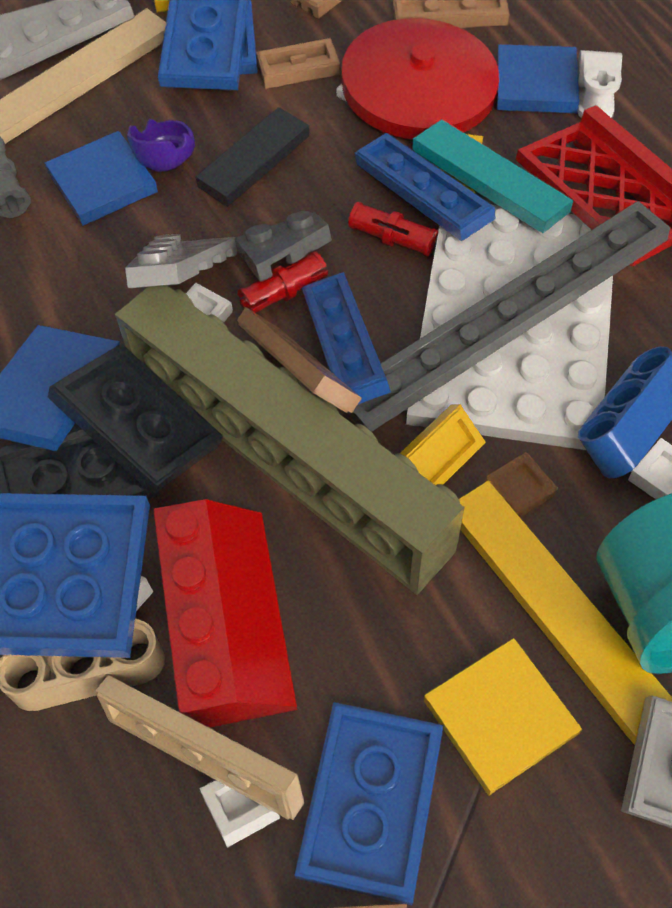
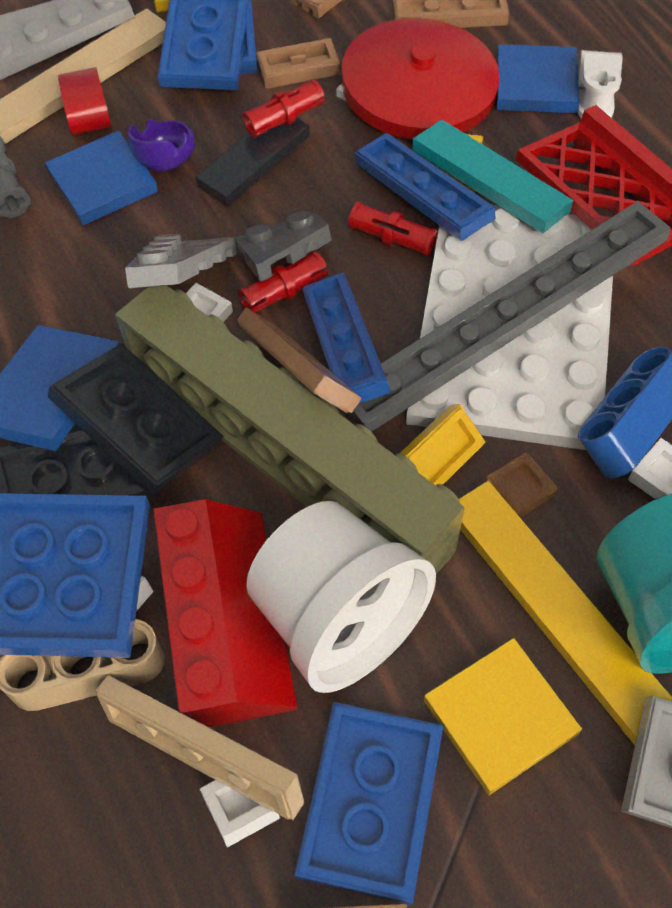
none -> red panel [58,67,112,136]
none -> red pin [242,79,325,138]
none -> white piece [247,501,436,693]

